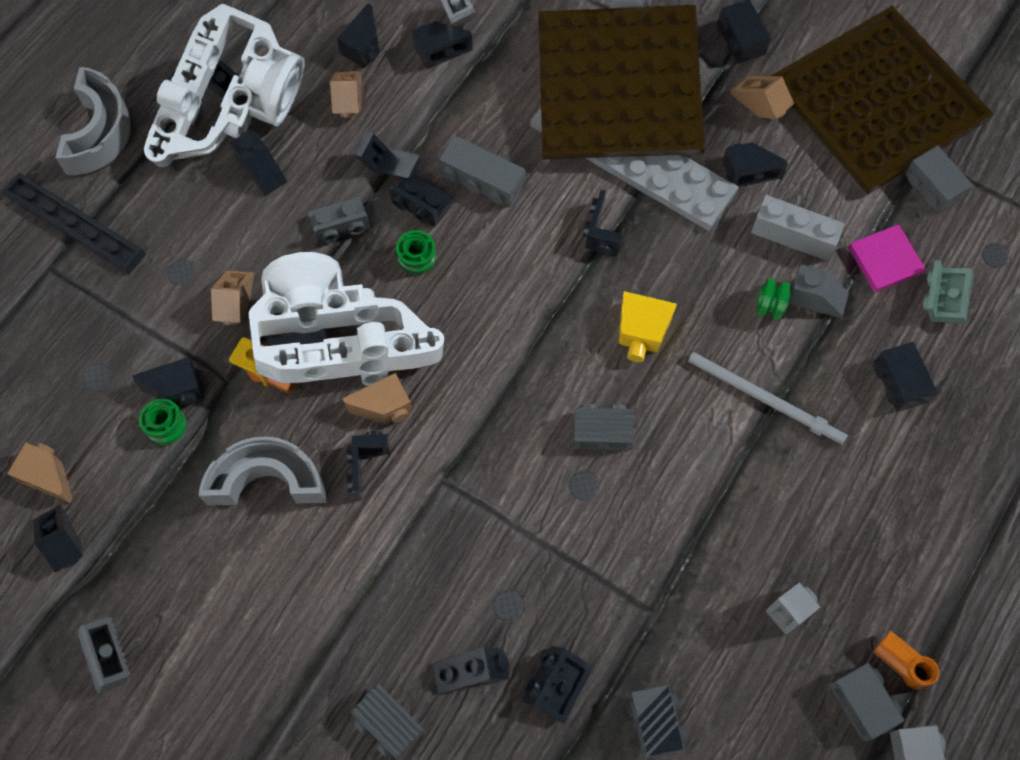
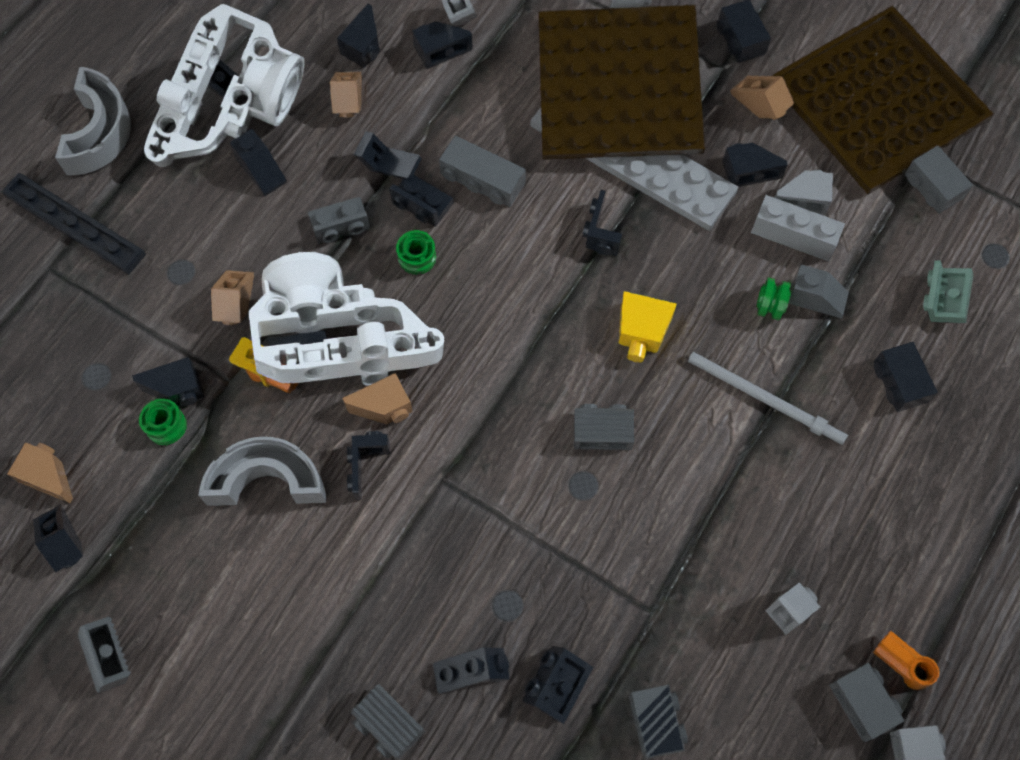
dark pink tile [848,224,926,293] -> none
none -> light grey slope [774,170,833,215]

